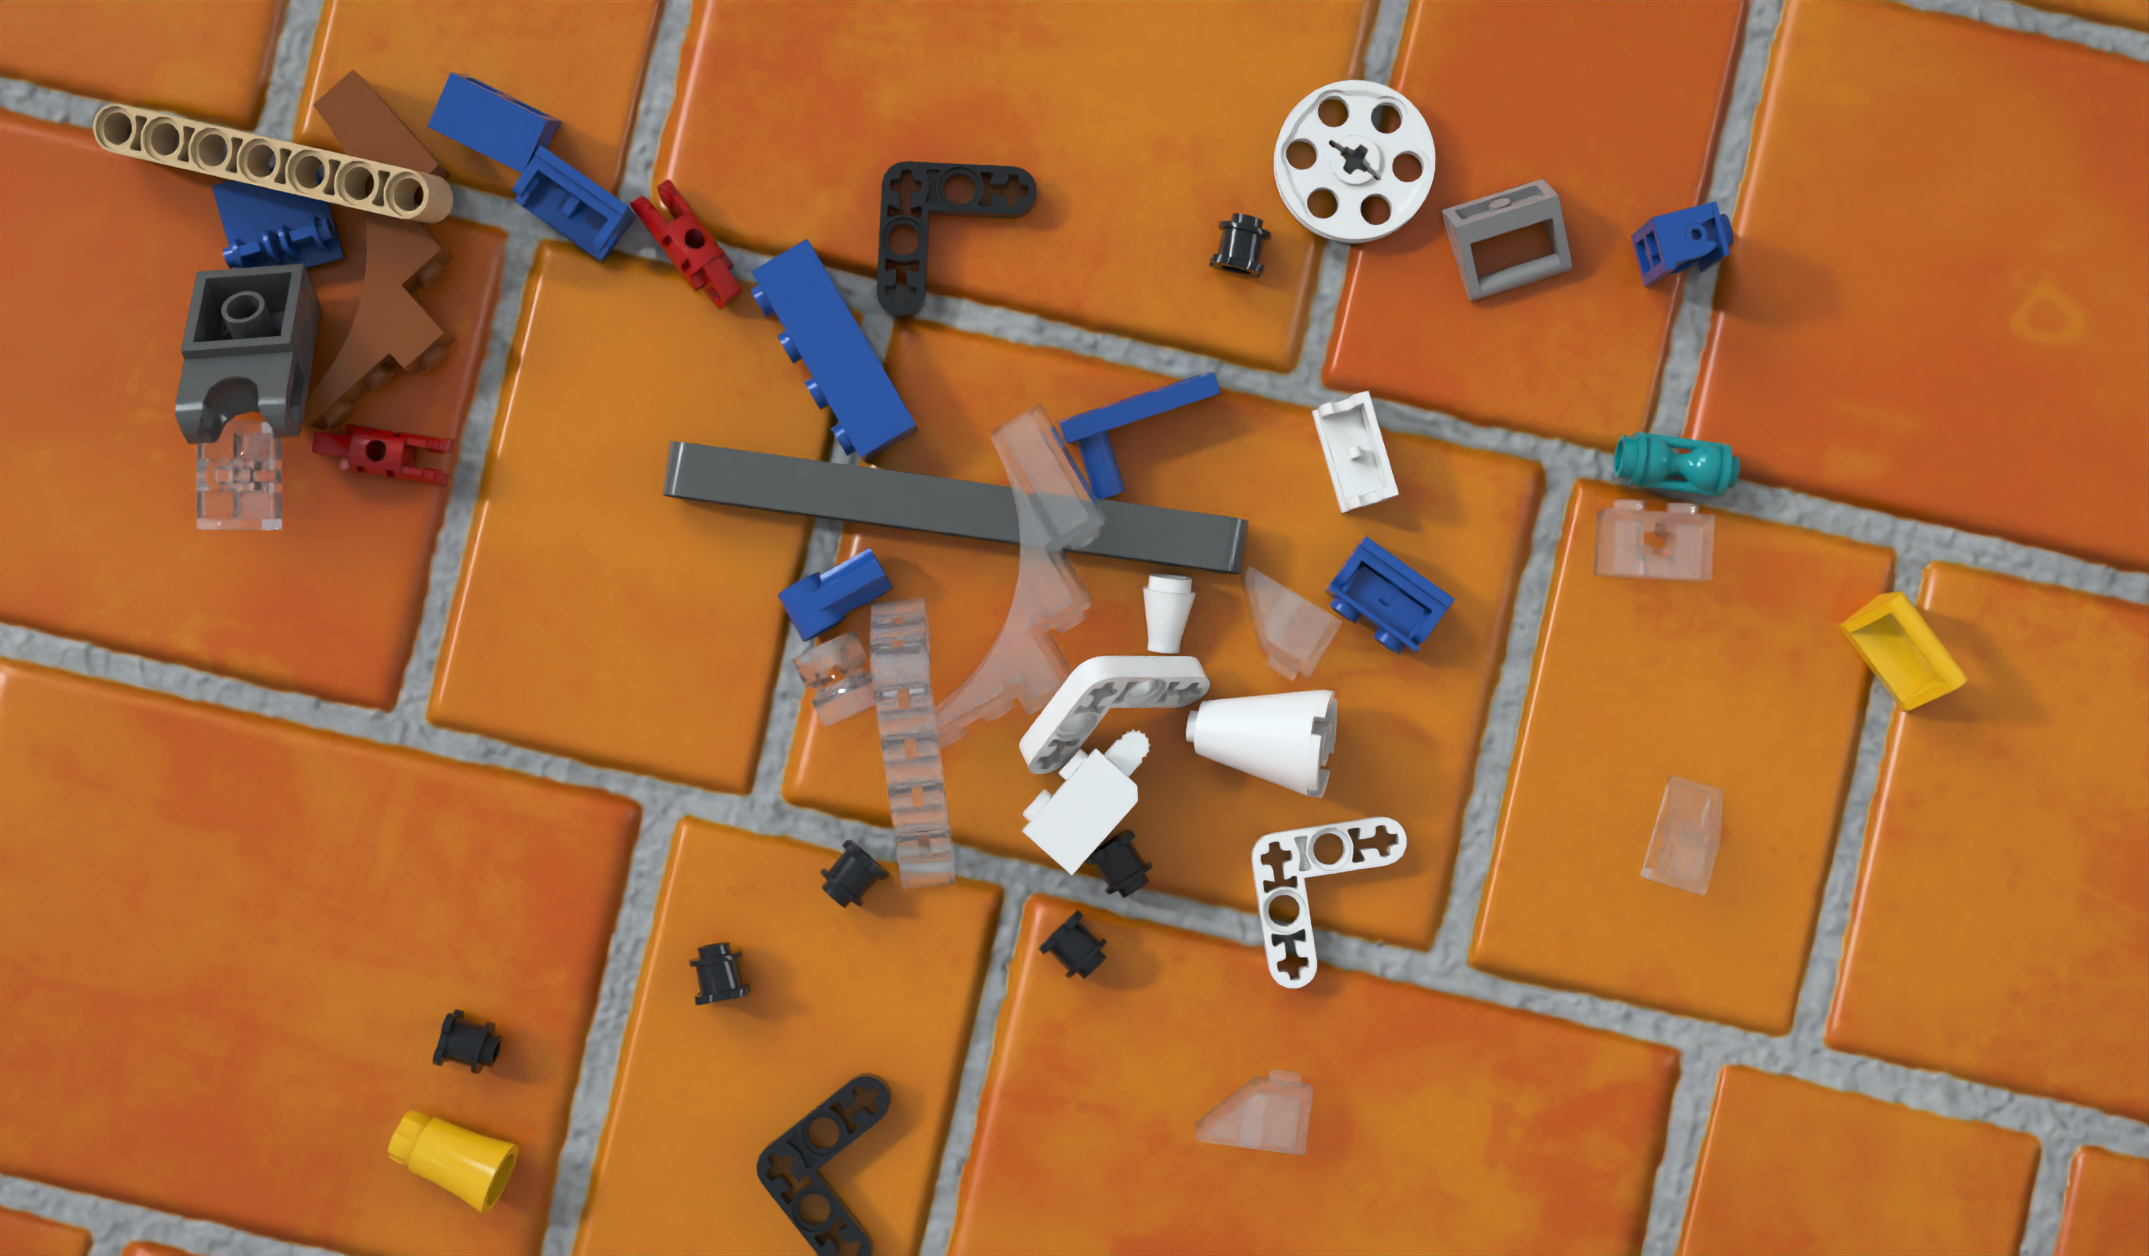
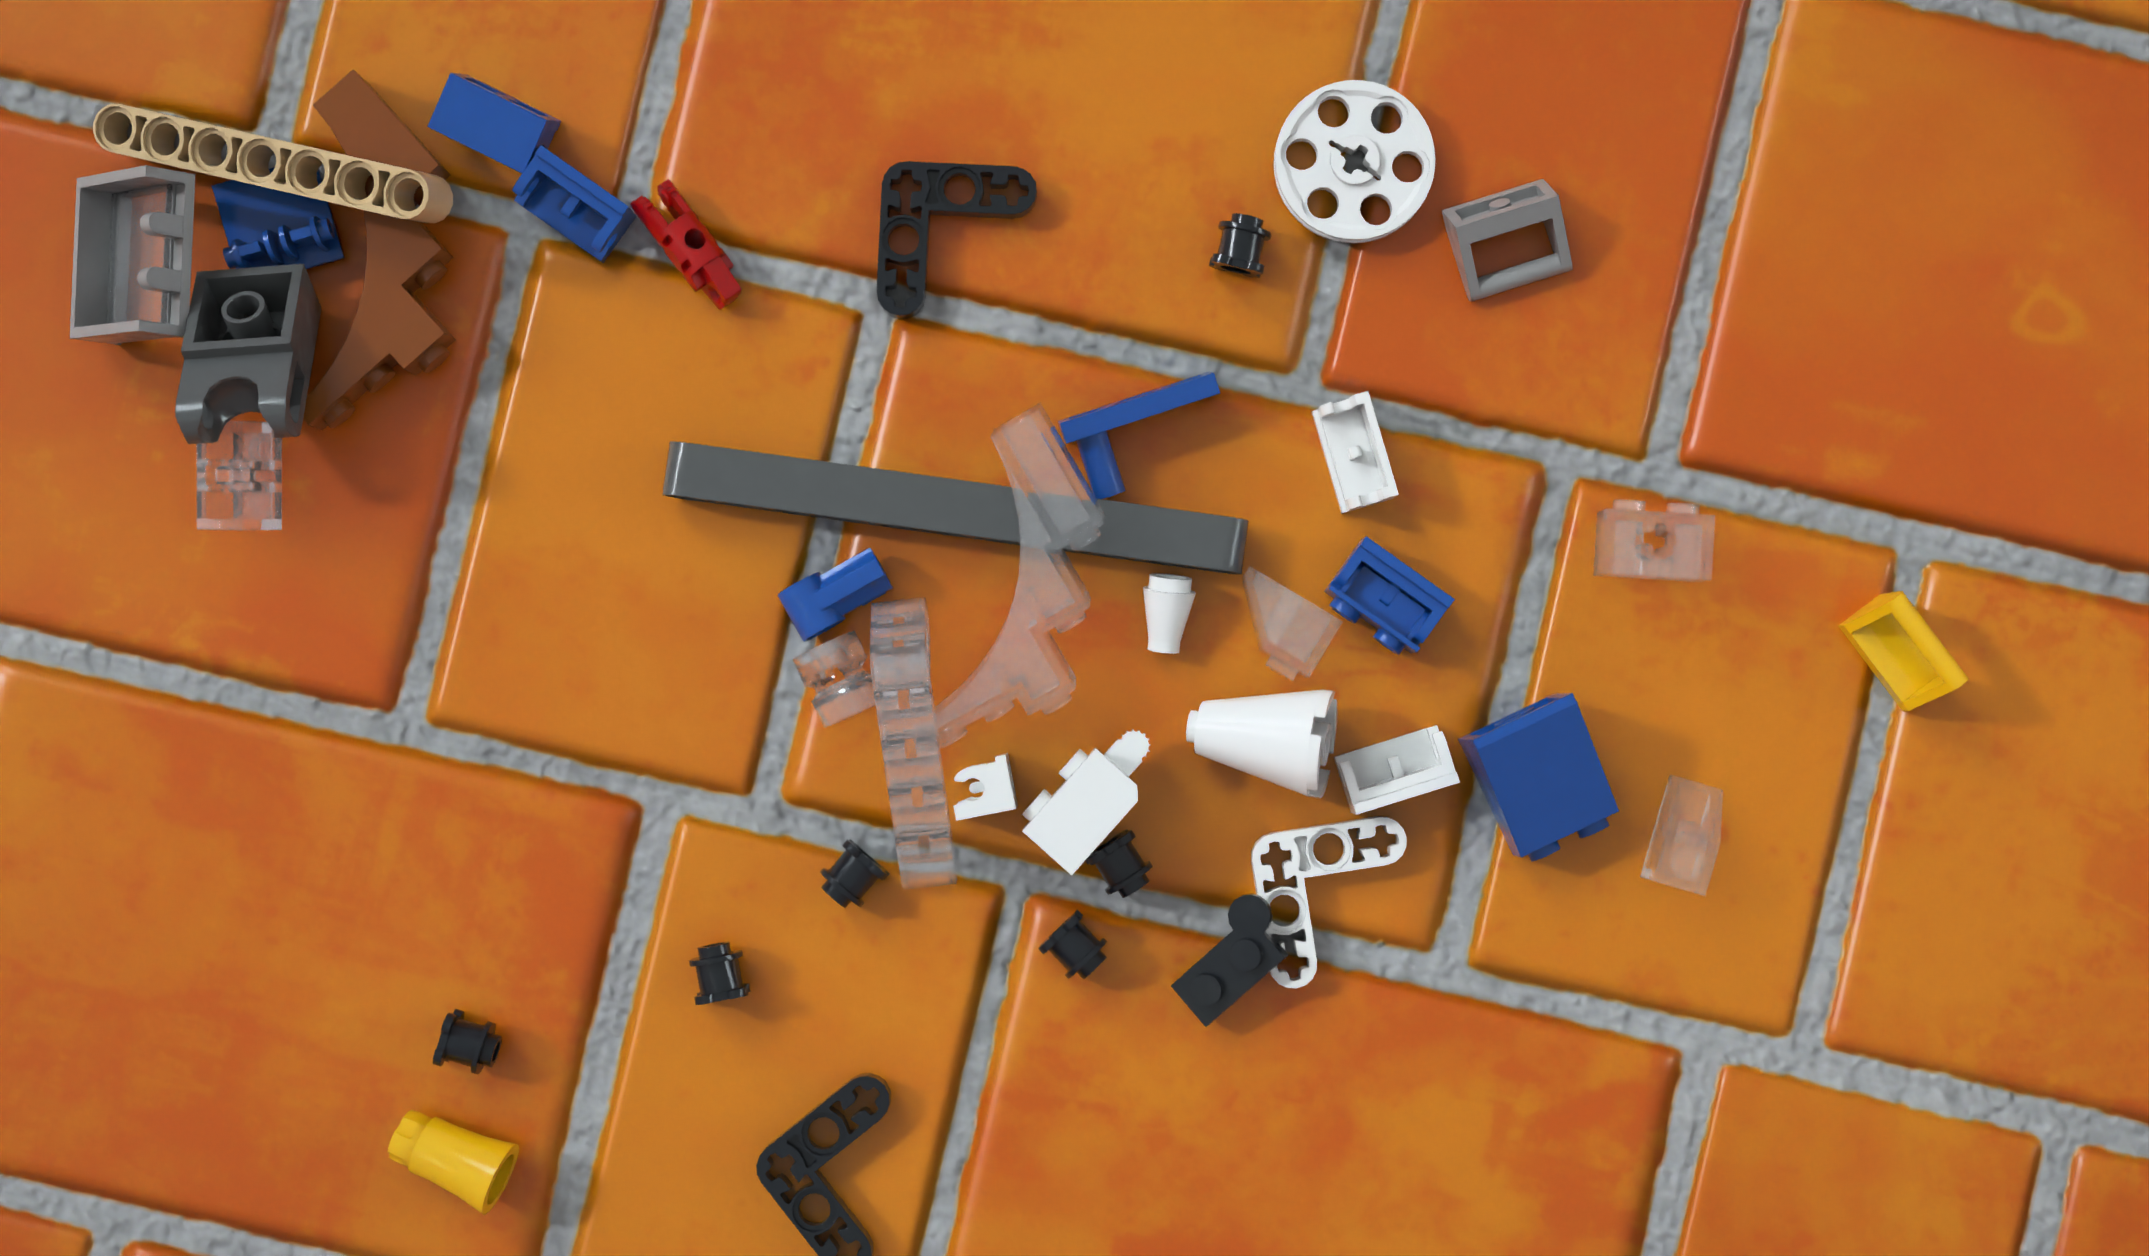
red hinge [312,424,454,487] -> none
blue brick [751,239,919,462] -> none
white beam [1019,656,1210,774] -> none
clear slope [1194,1069,1313,1156] -> none
teal piece [1613,431,1740,497] -> none
blue hinge [1631,201,1733,287] -> none
none -> light grey window [70,165,195,345]
none -> white hinge [953,753,1018,821]
none -> black hinge [1171,894,1289,1027]
none -> white hinge [1334,725,1460,815]
none -> blue slope [1458,693,1619,862]

